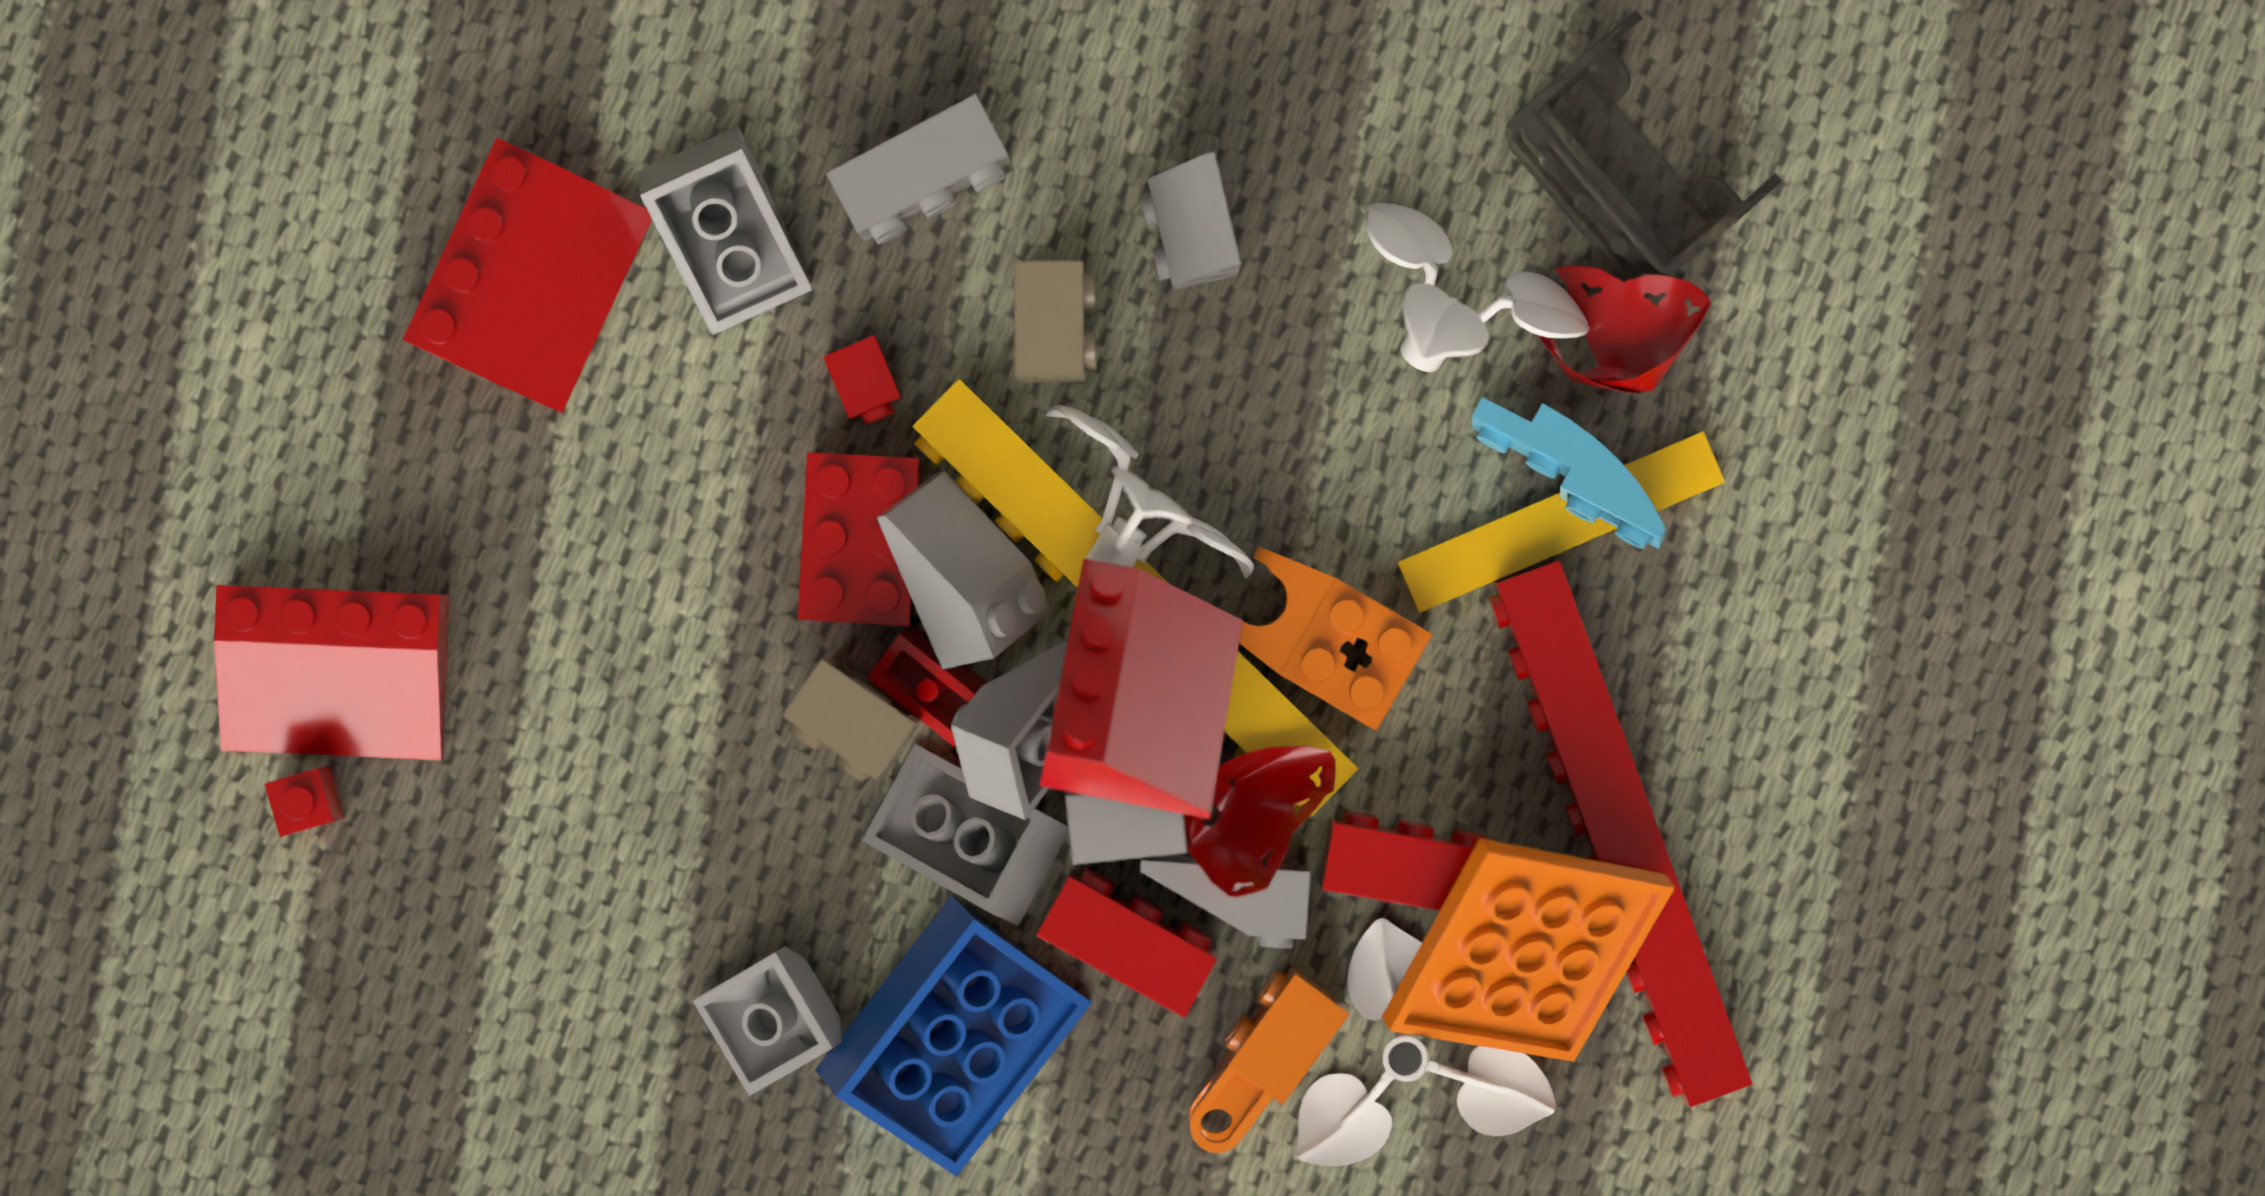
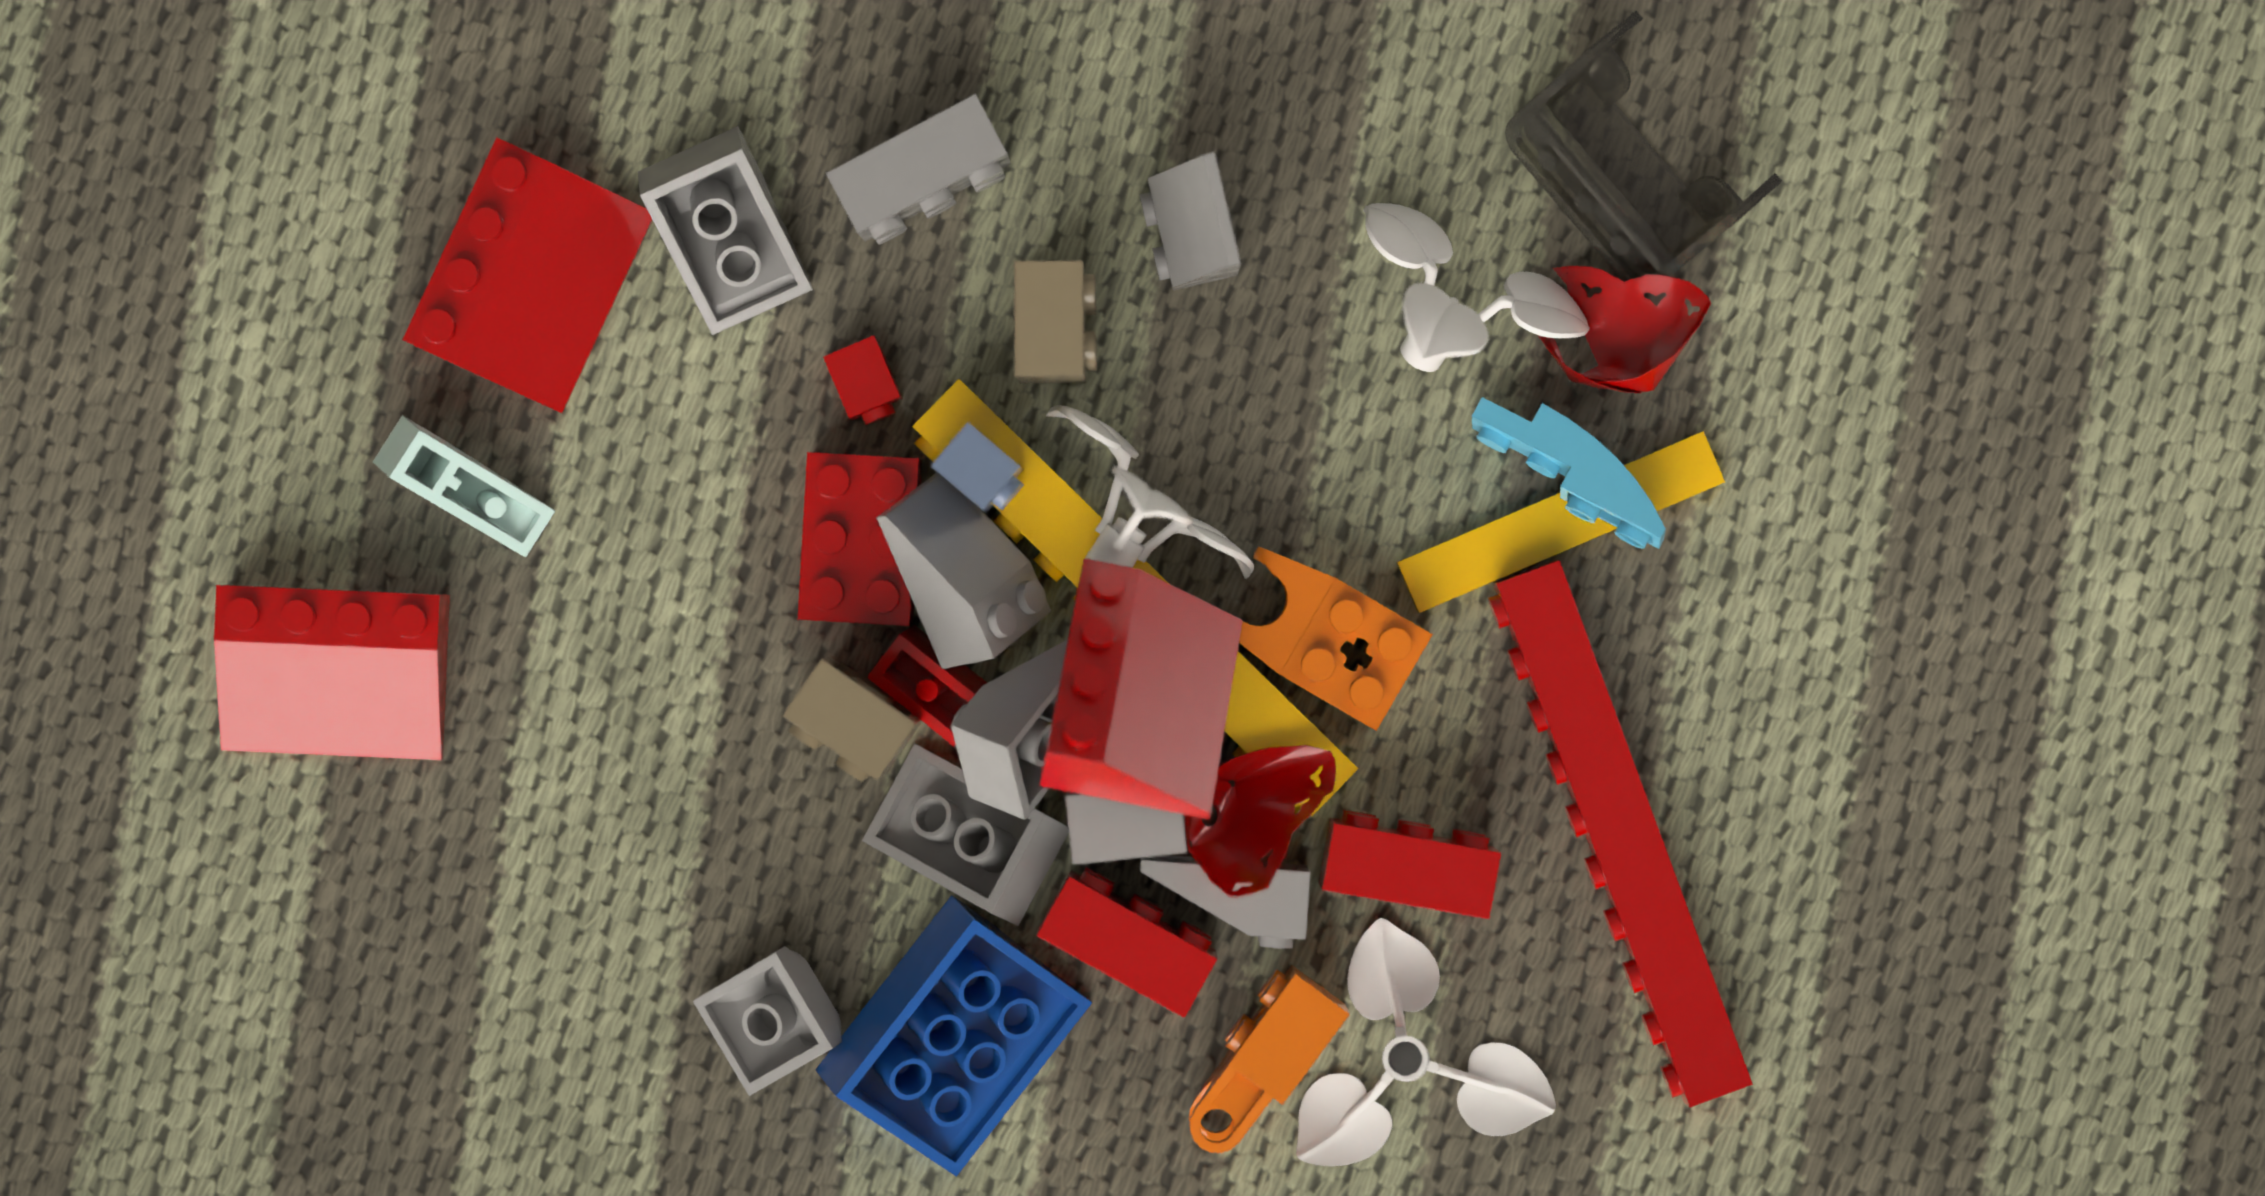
red brick [264,765,345,837] -> none
orange plate [1382,838,1675,1062] -> none
none -> light aqua slope [373,415,555,557]
none -> sand blue brick [931,422,1024,512]

